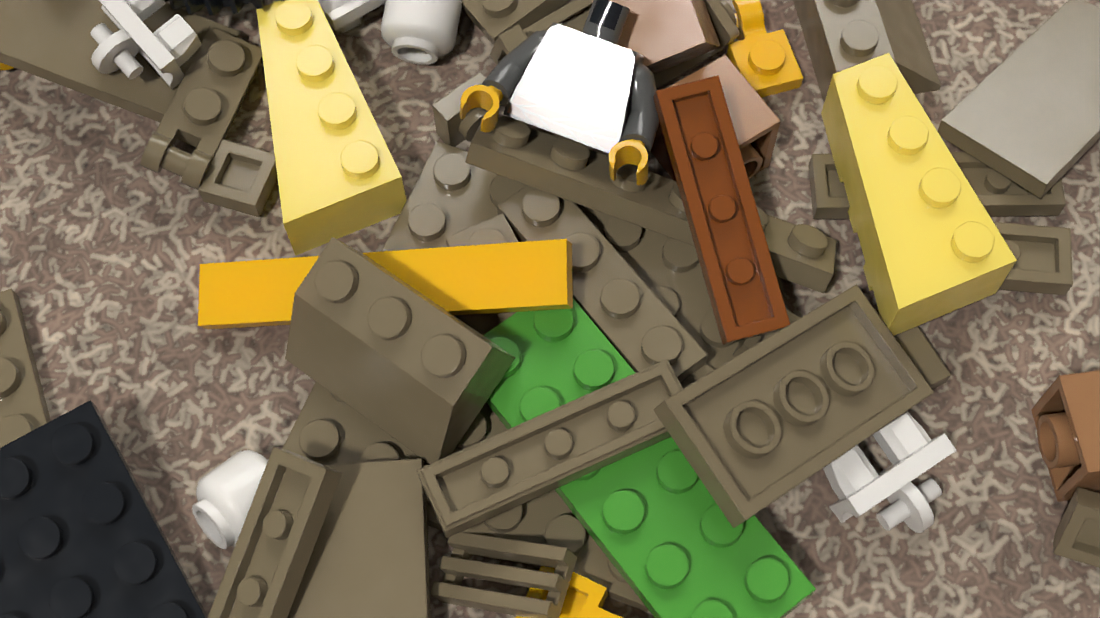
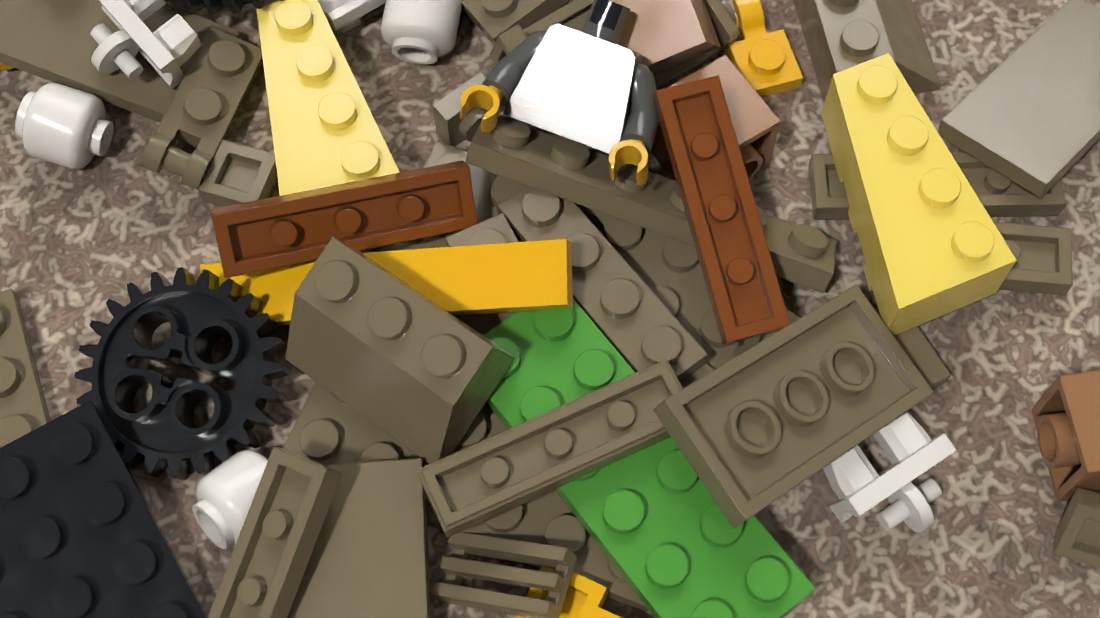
none -> white head [15,82,114,170]
none -> black gear [74,267,290,480]
none -> dark orange plate [210,160,477,278]

